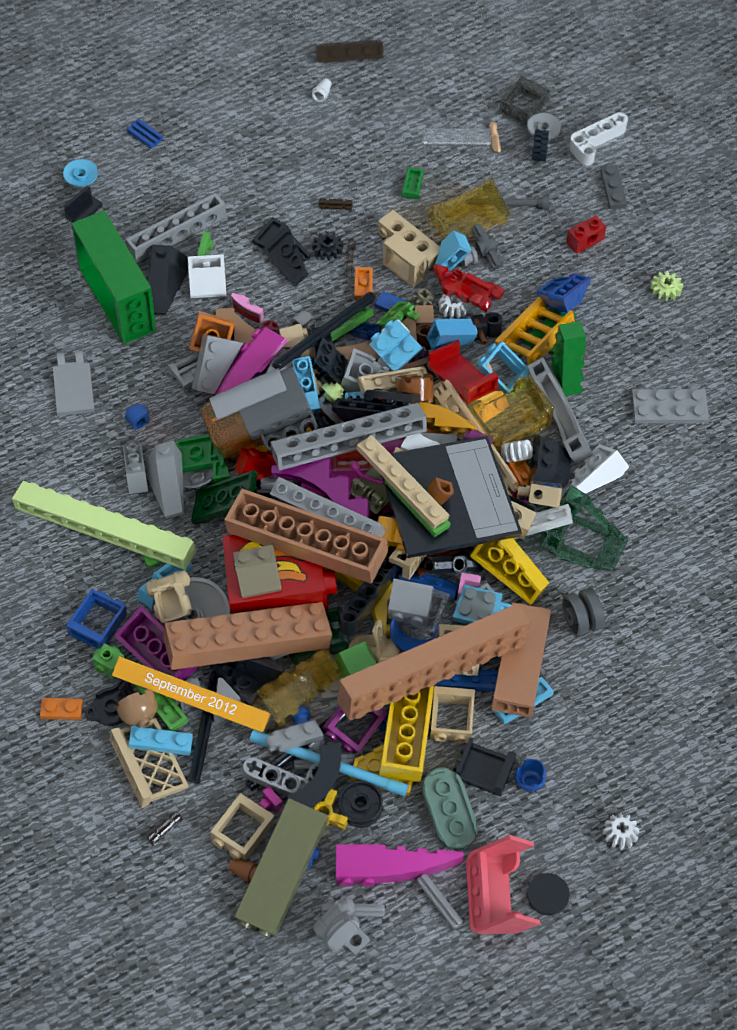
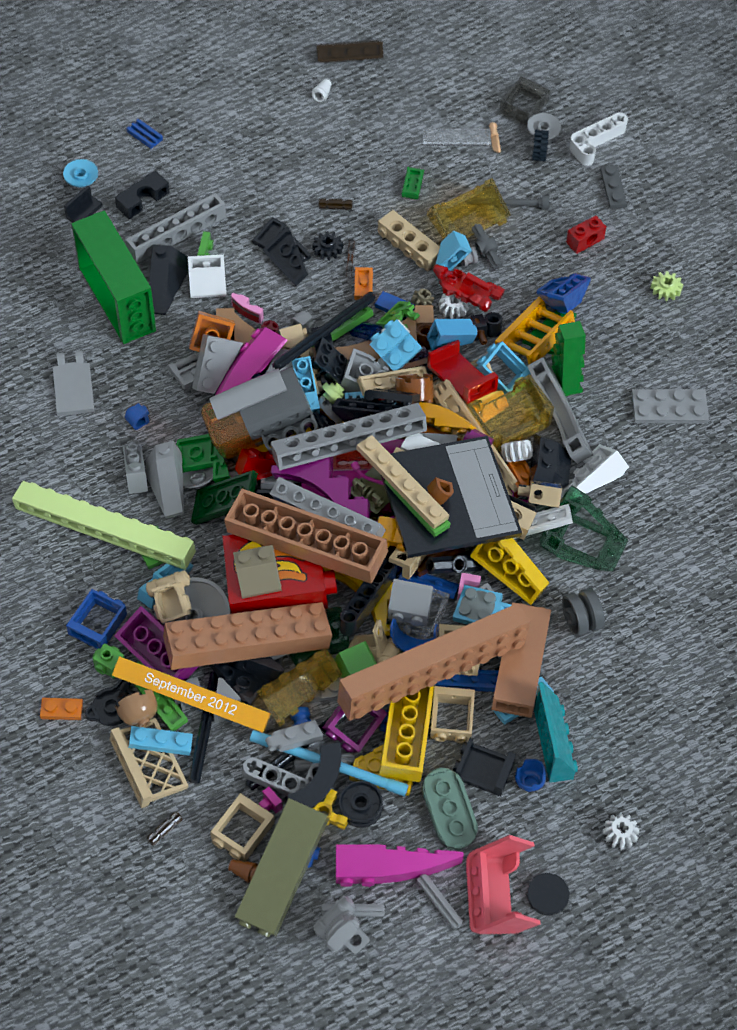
tan window [383,233,427,288] -> none
none -> black arch [115,170,170,220]
none -> teal slope [533,682,578,783]

